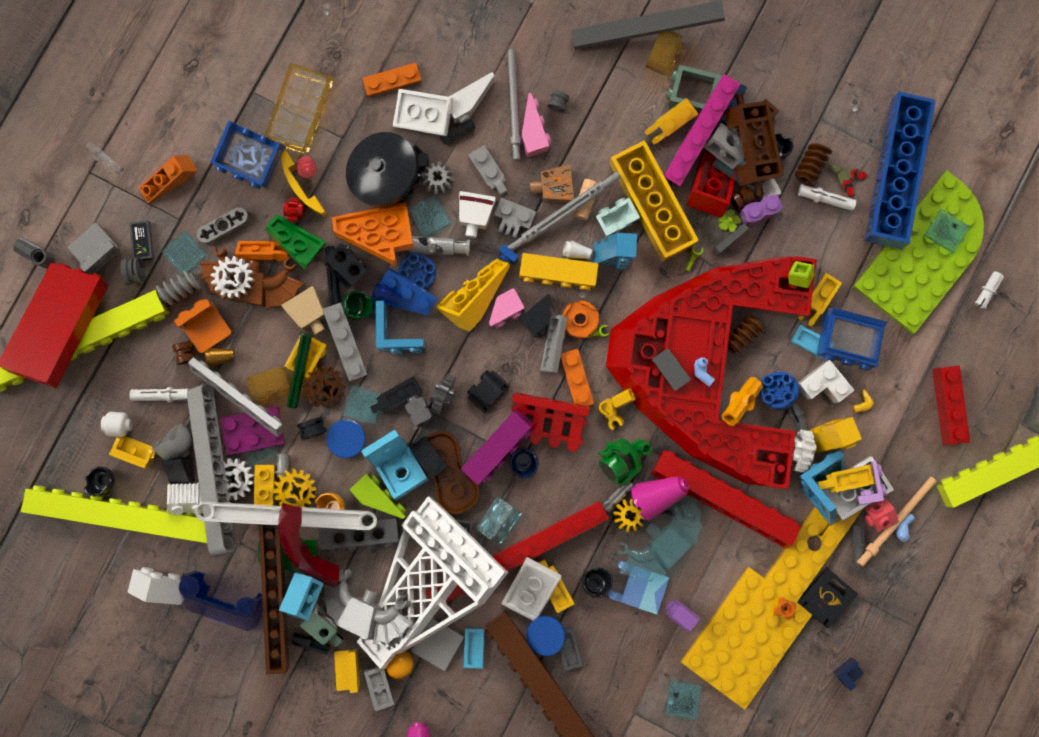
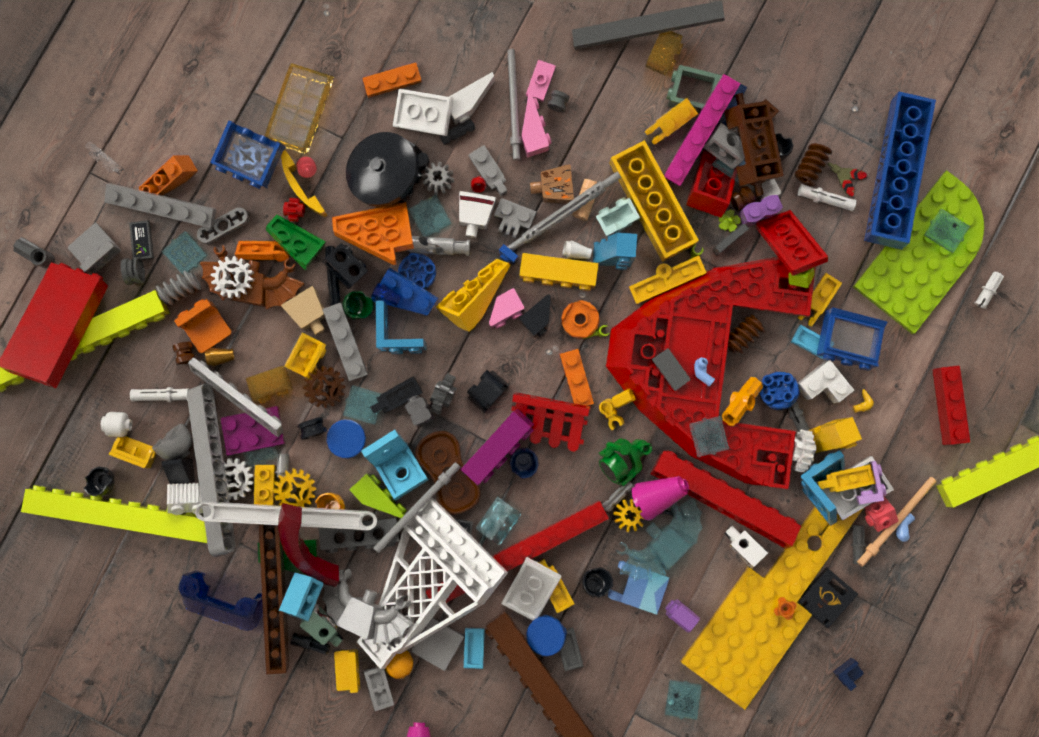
white brick [128,567,187,605] -> none
dark green axle [287,332,315,409] -> none
black slope [410,436,448,478] -> none
light grey plate [540,315,568,373] -> none
none -> light grey plate [104,183,216,228]
none -> light grey bar [373,462,461,553]
none -> red hinge [471,176,486,193]
none -> bright pink plate [526,60,556,102]
none -> yellow hinge [629,255,707,304]
none -> clear light blue piece [689,416,729,457]
none -> white torso [724,526,768,568]
none -> red plate [756,210,828,276]

